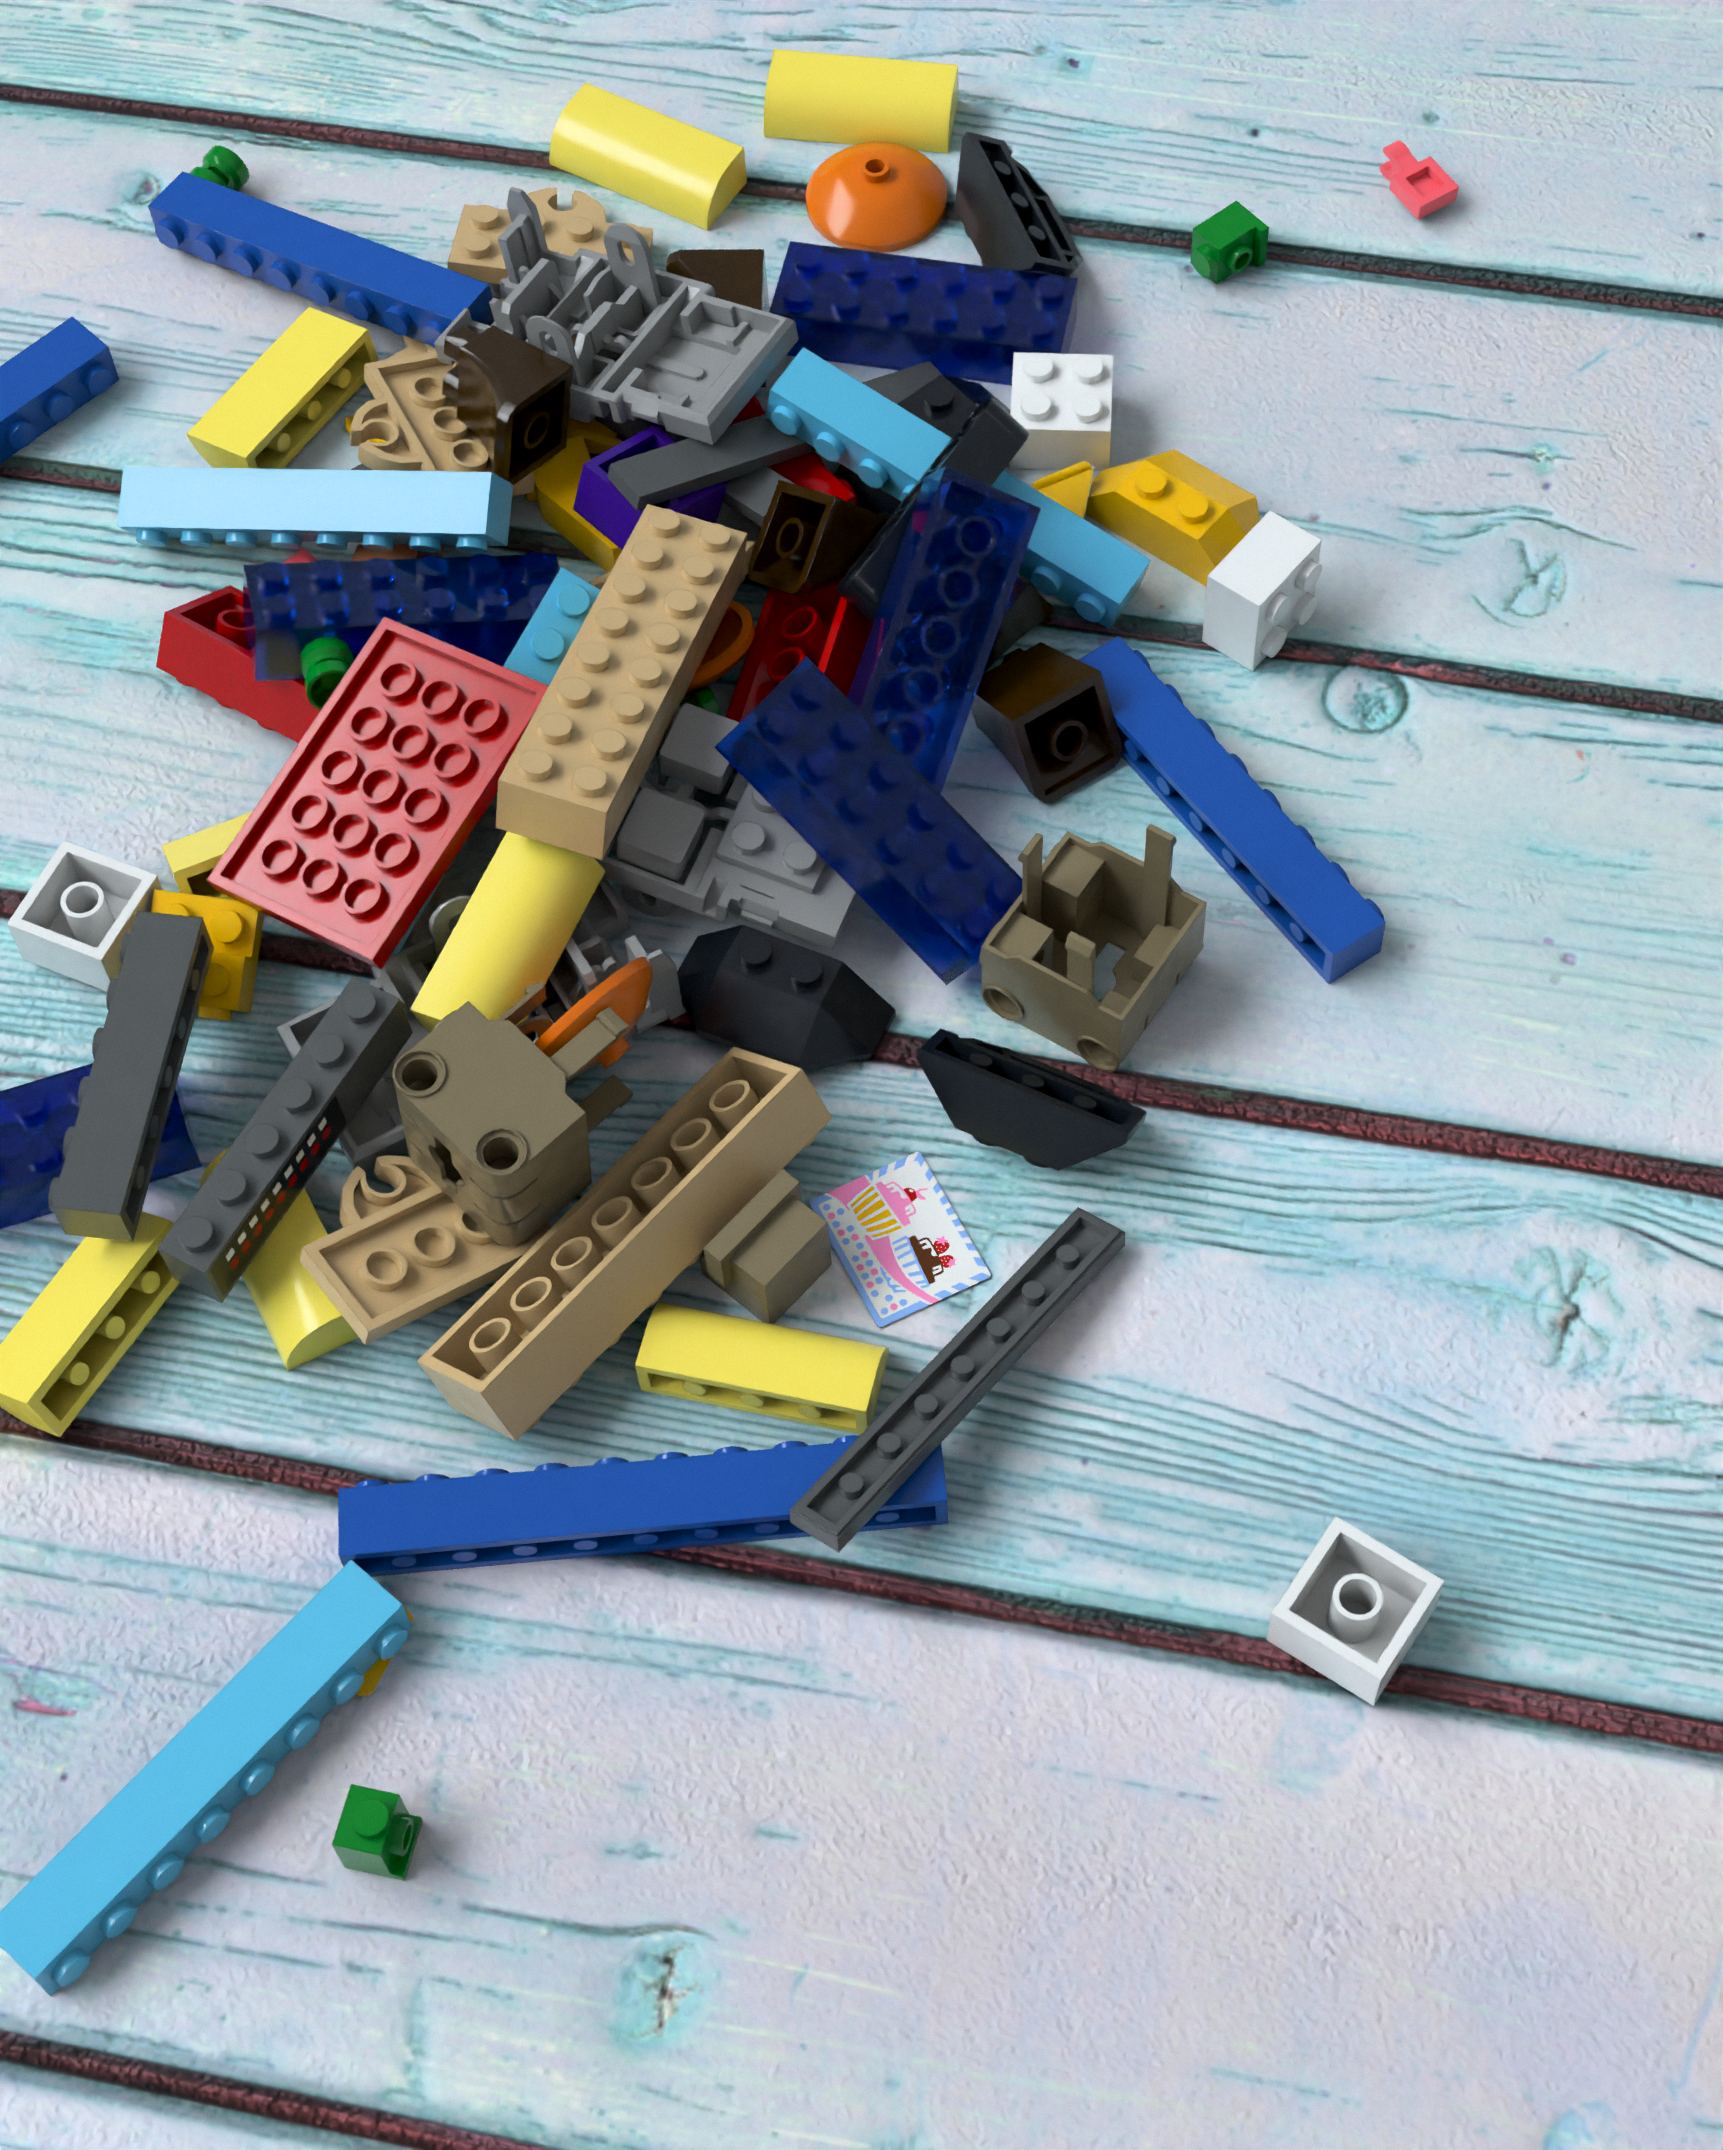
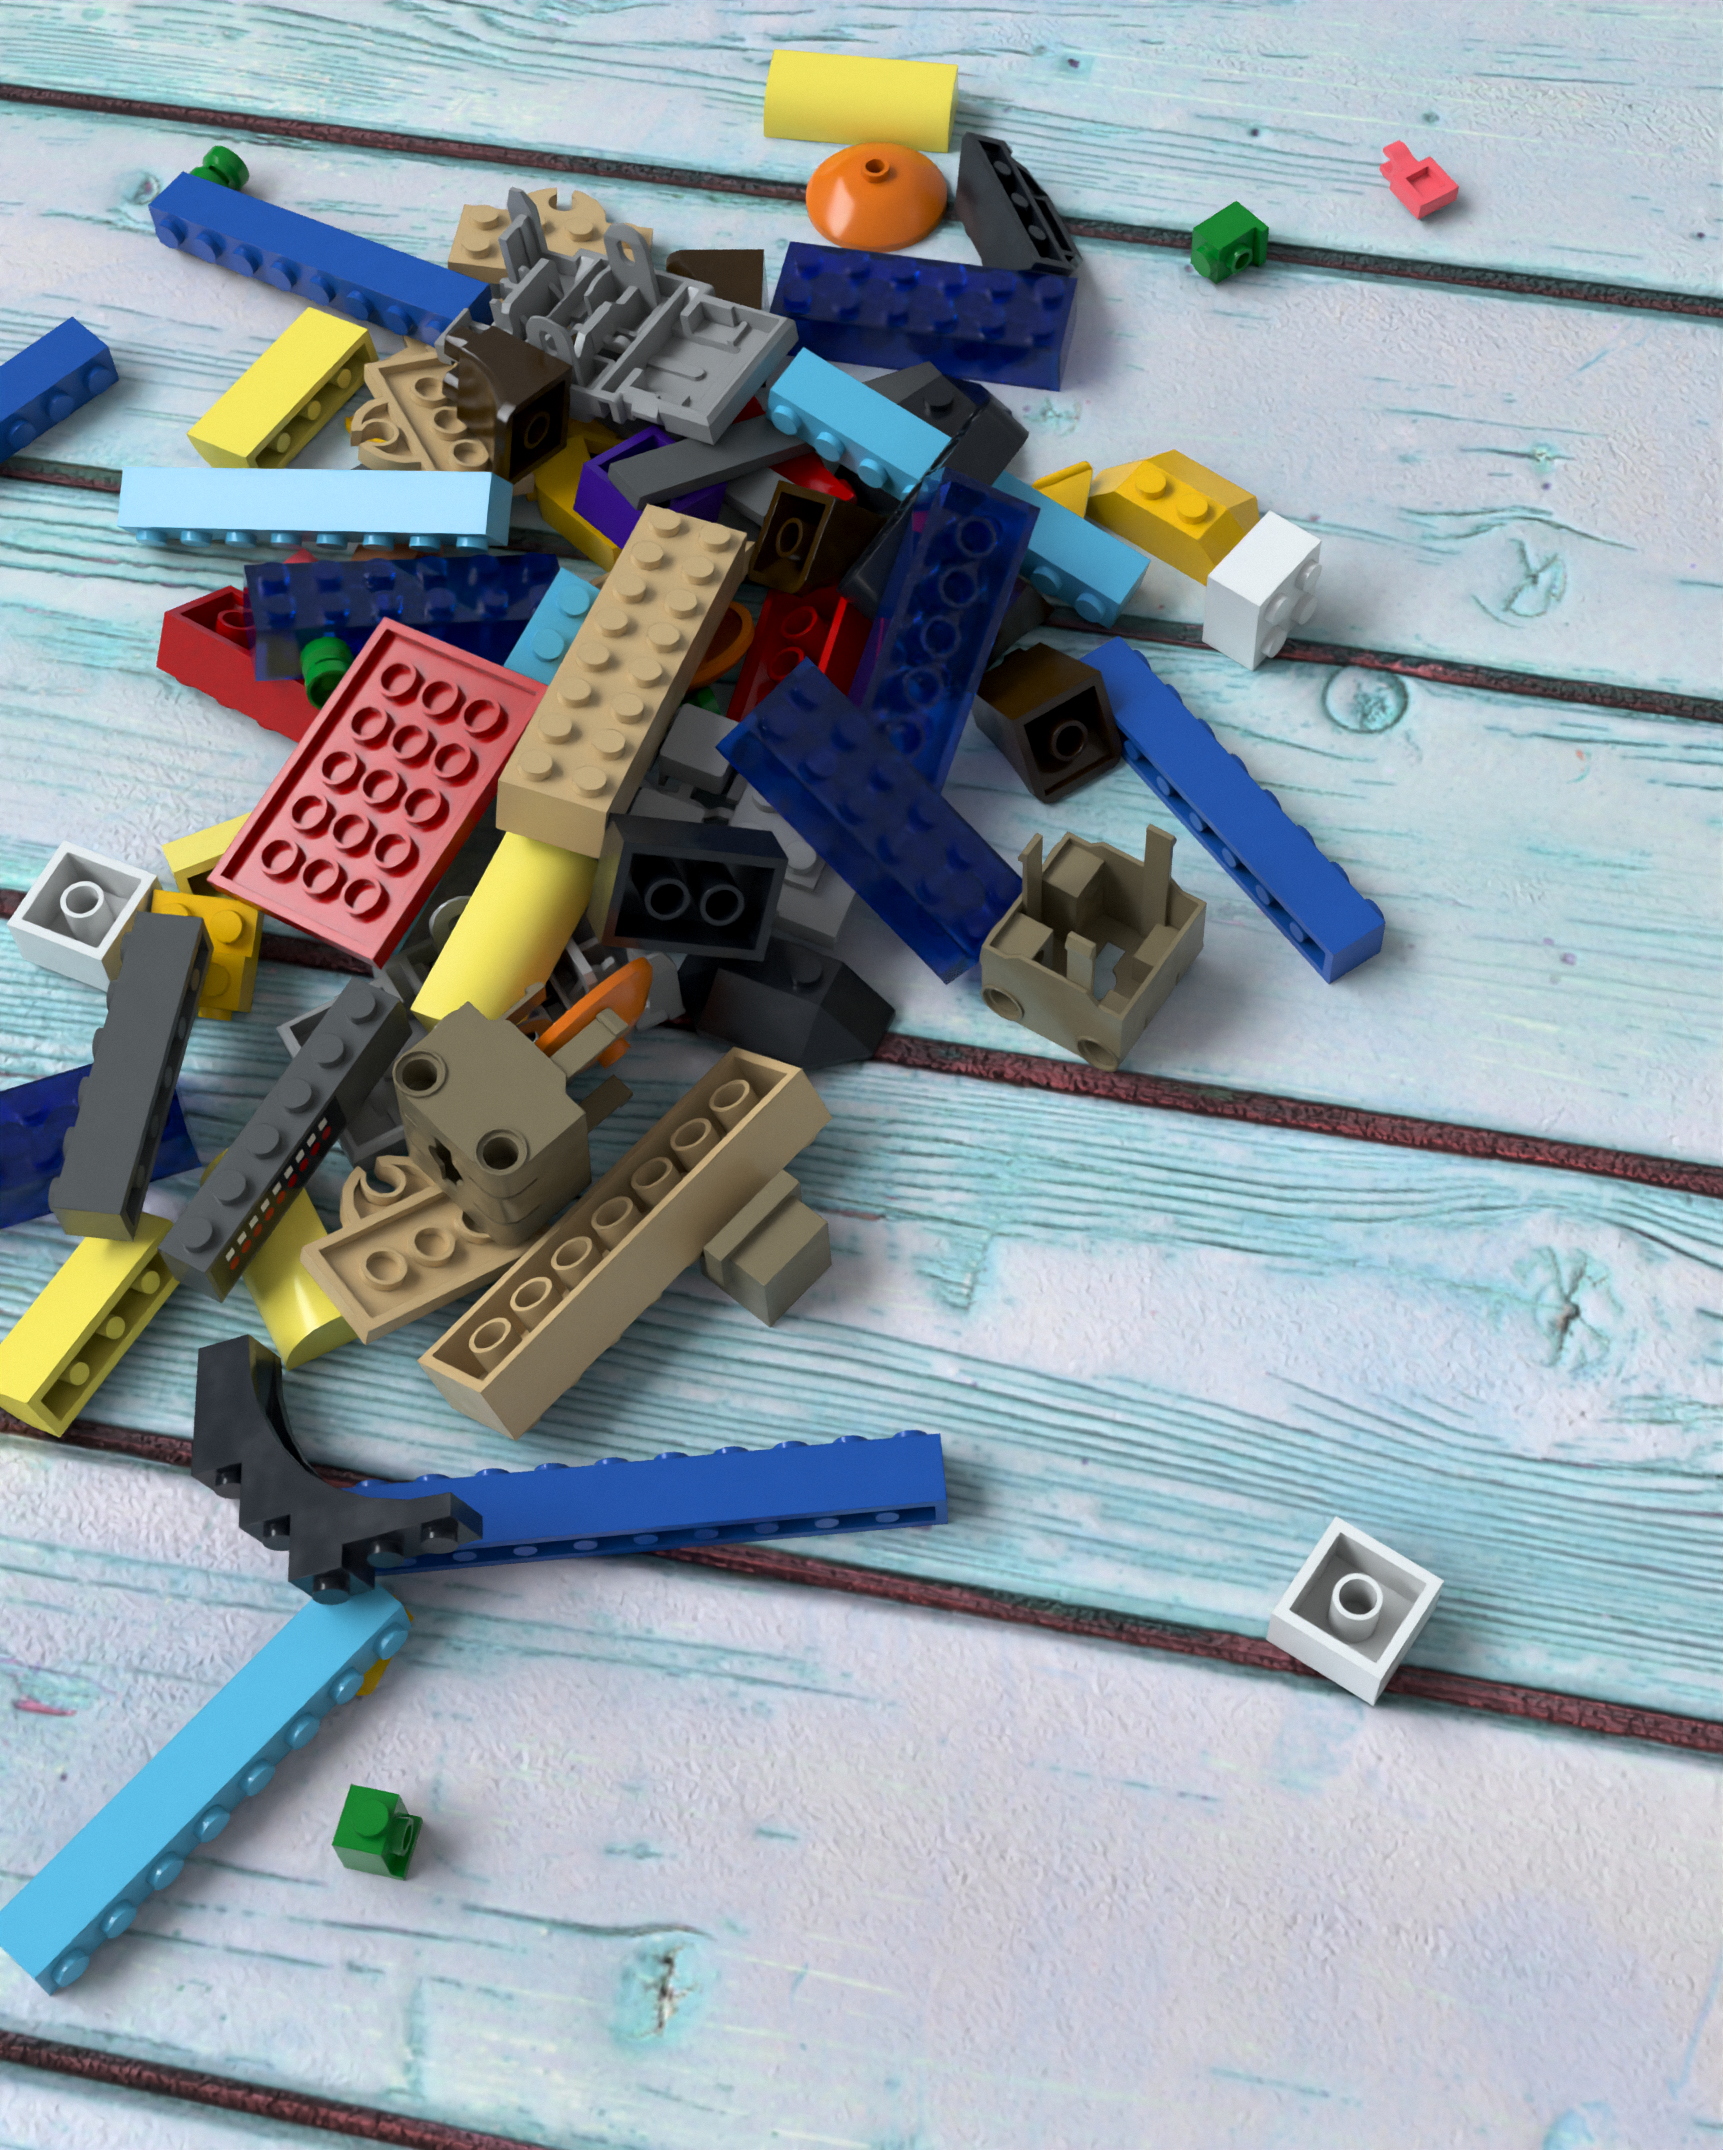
light yellow brick [549,83,747,231] -> none
light yellow brick [635,1302,889,1435] -> none
dark grey tile [789,1207,1125,1553] -> none
sticker [809,1152,991,1328] -> none
black wedge [917,1028,1147,1171] -> none
white brick [1009,352,1114,471] -> none
none -> black arch [191,1334,483,1605]
none -> black brick [587,812,789,961]

